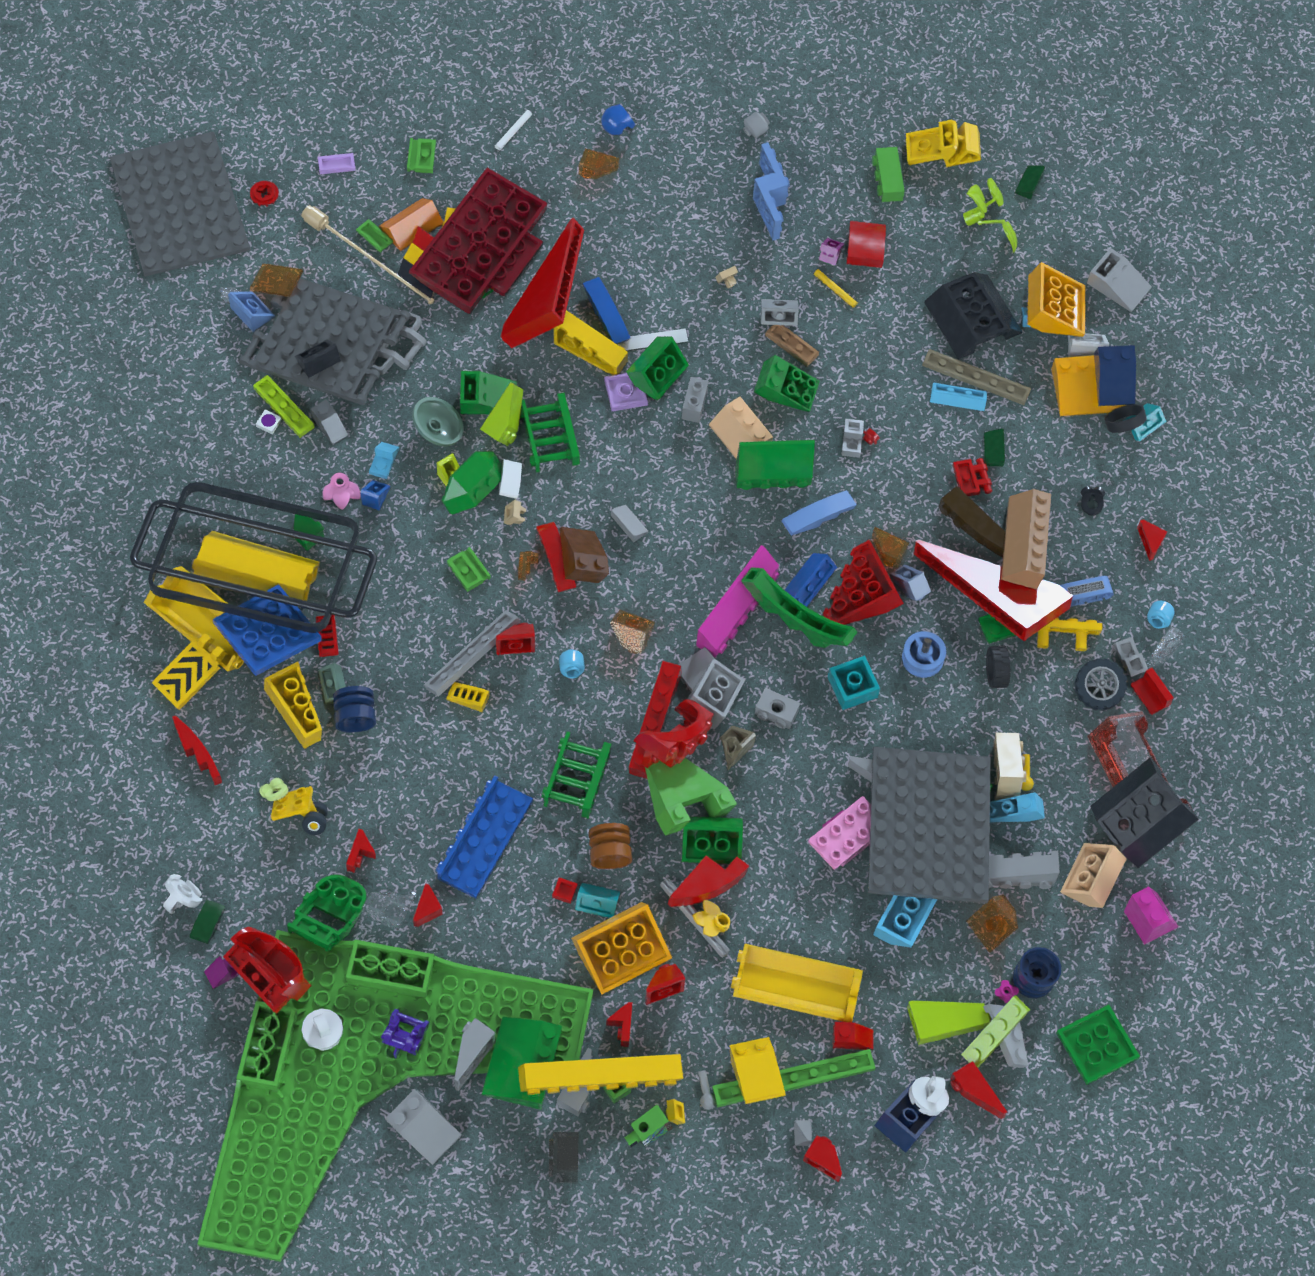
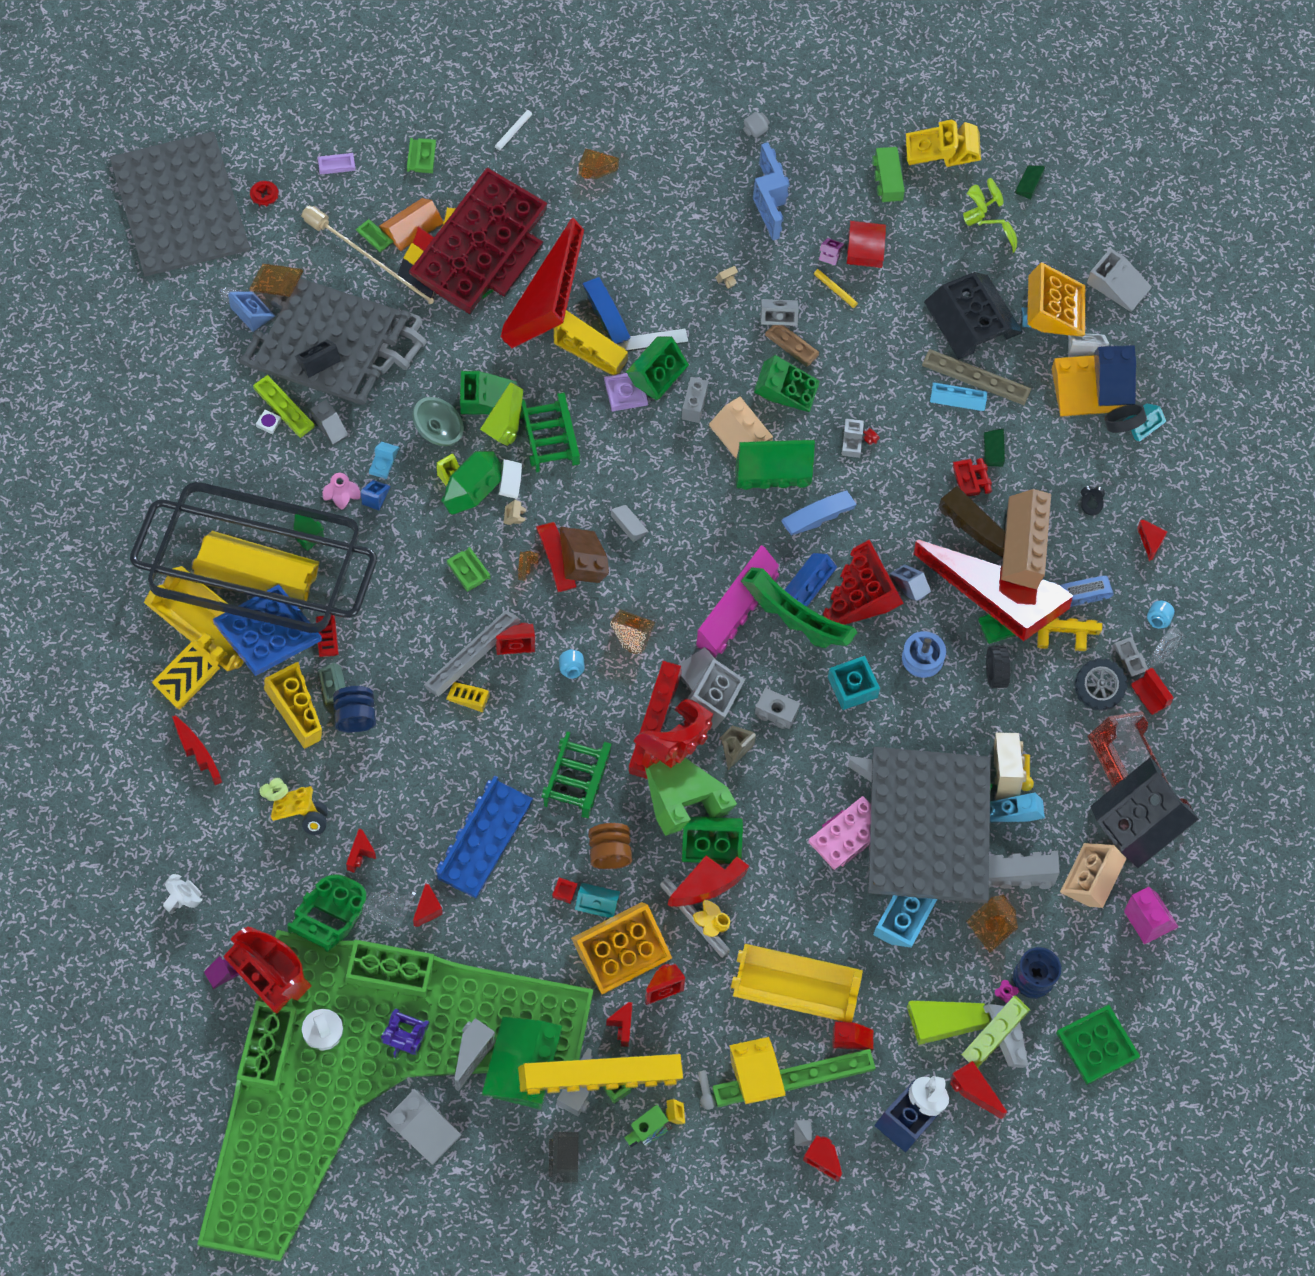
dark green slope [189,900,225,944] -> none
blue helmet [601,104,635,135] -> none
clear orange slope [872,527,909,568] -> none

